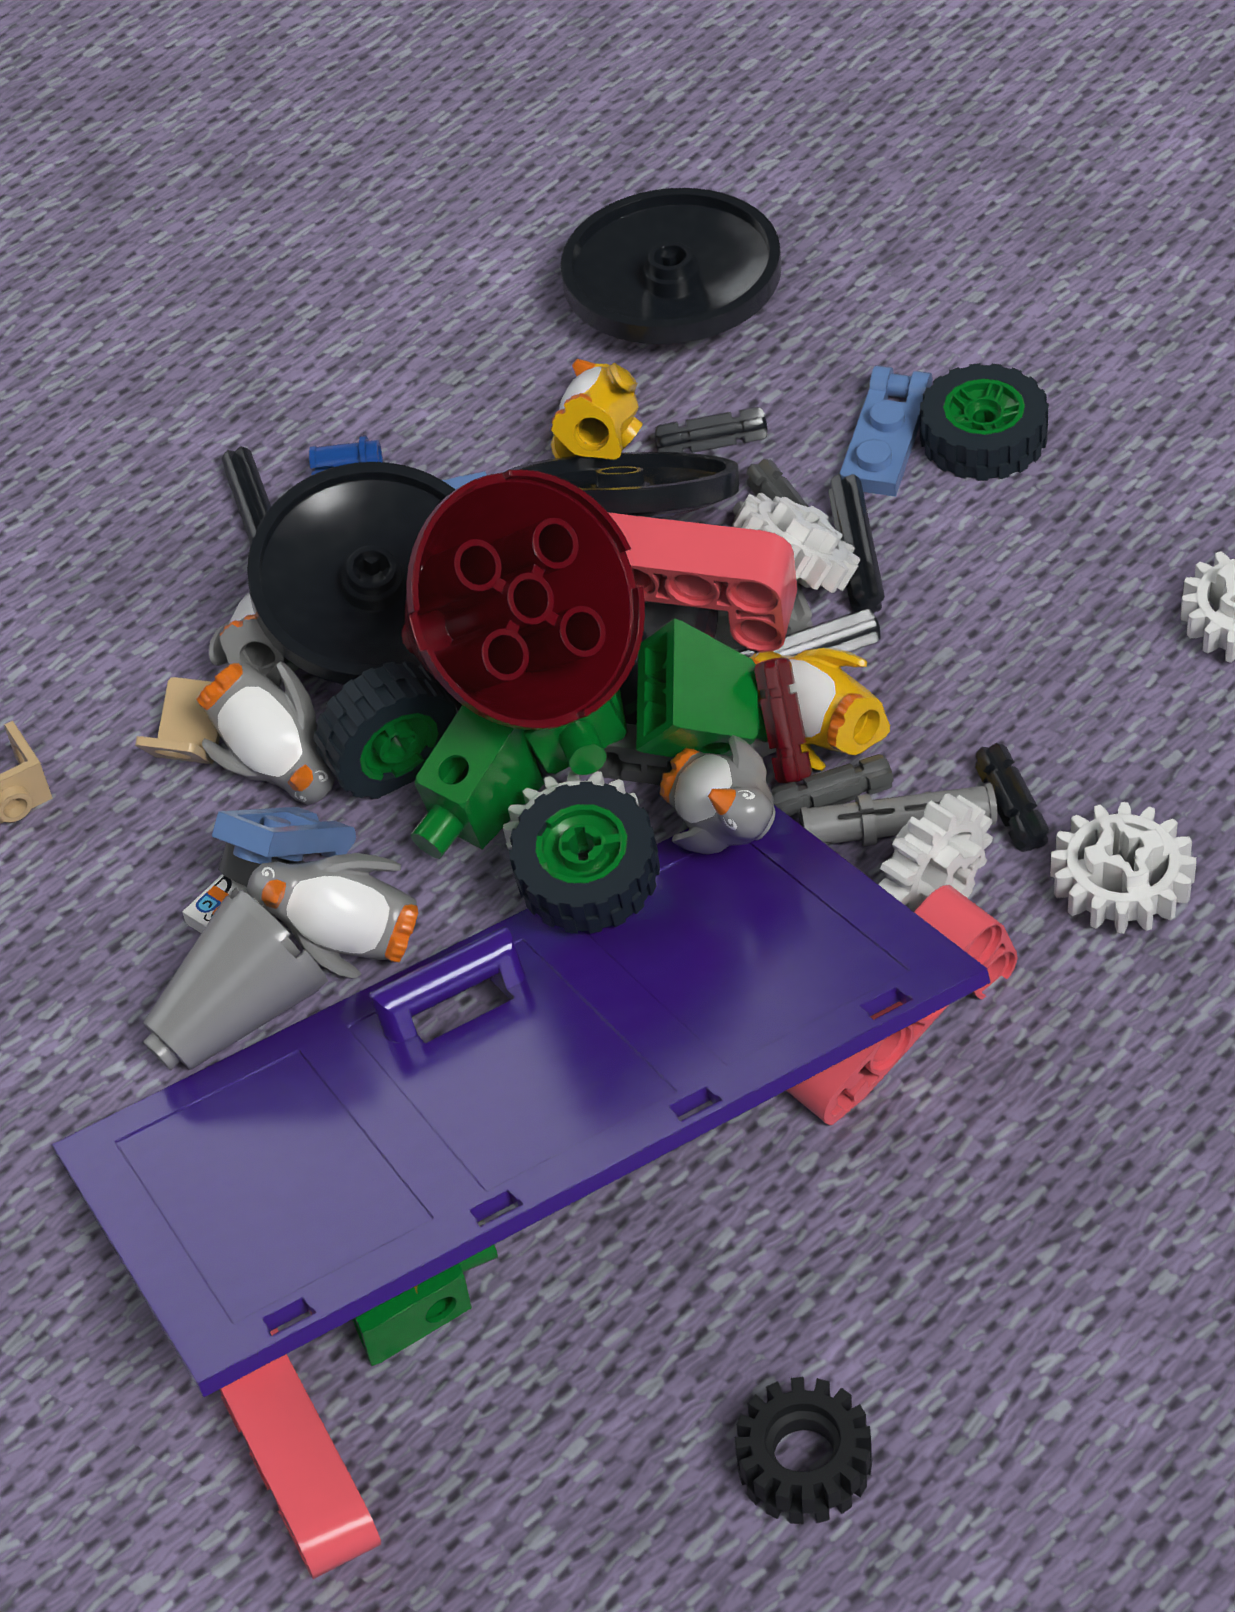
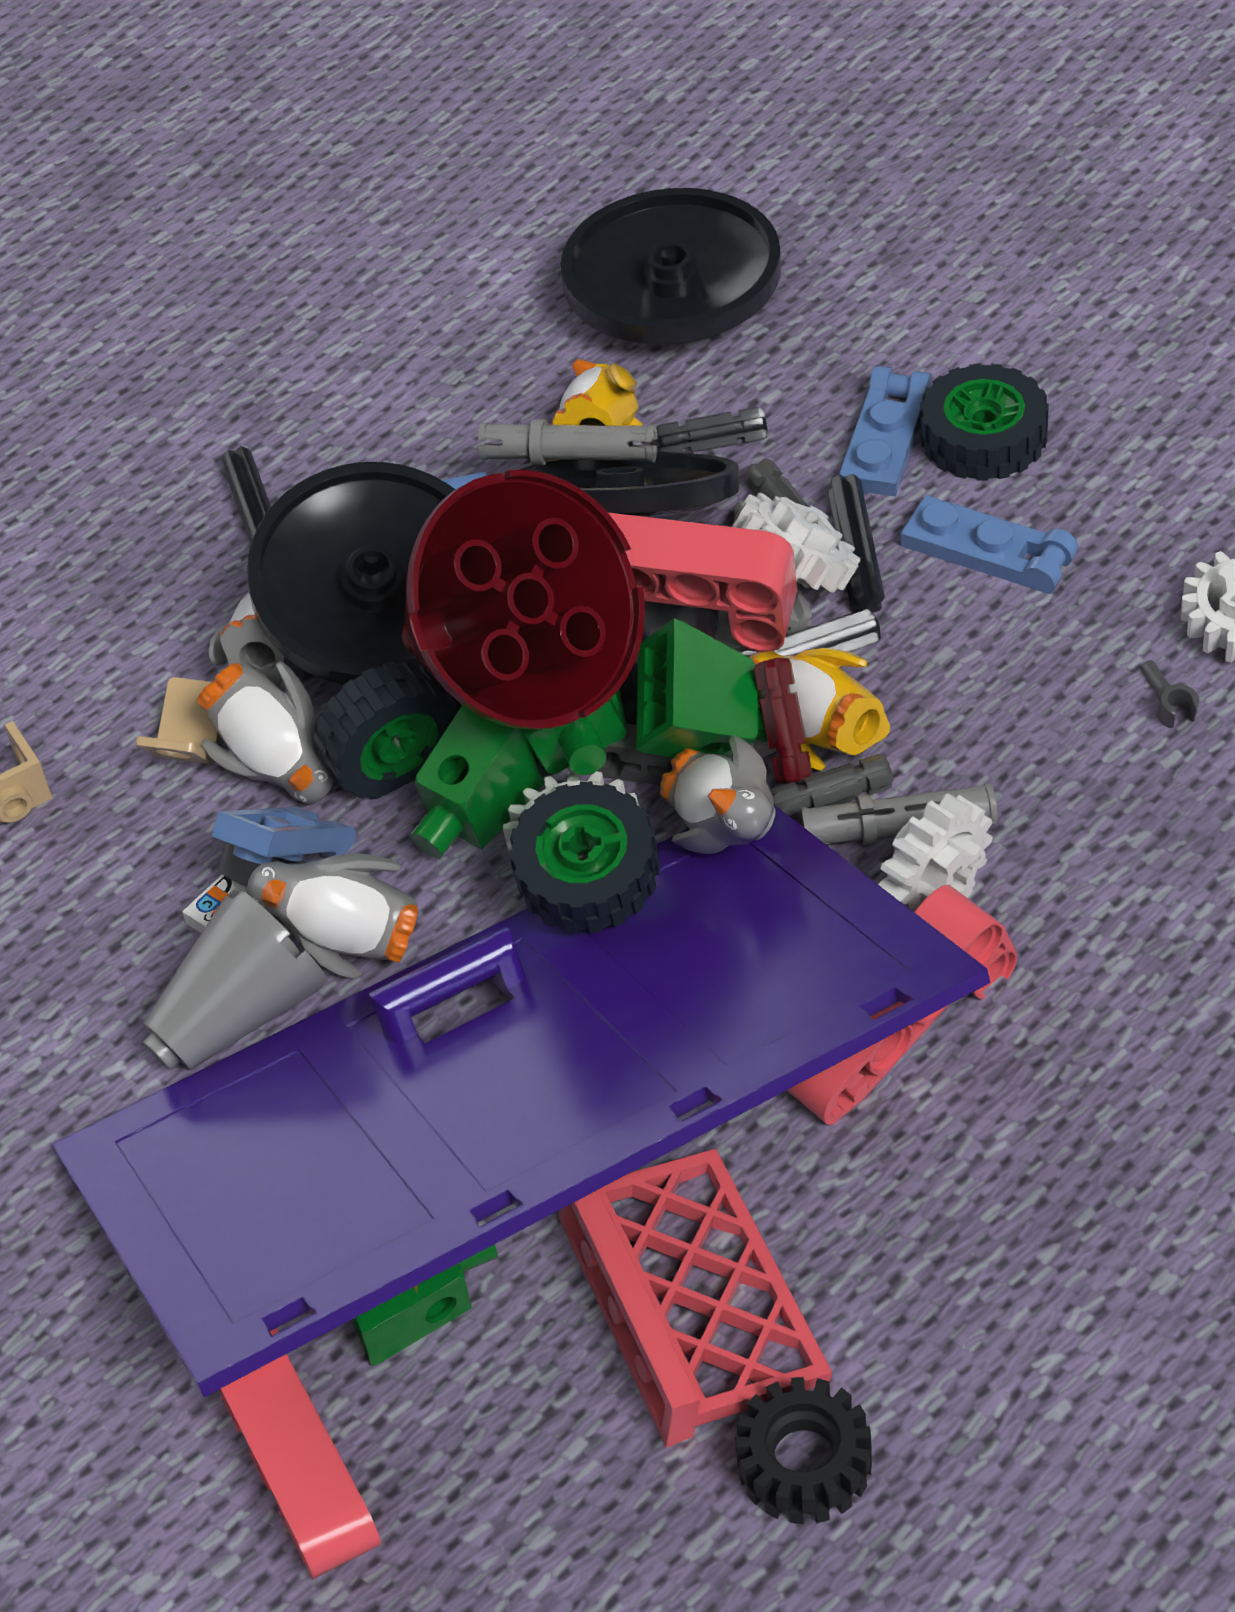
blue pin [309,435,383,475] -> none
black axle [975,743,1049,852] -> none
white gear [1050,802,1196,933] -> none
none -> light grey pin [478,419,657,465]
none -> coral fence [558,1149,832,1448]
none -> medium blue plate [901,495,1079,594]
none -> dark grey hand [1141,660,1199,728]

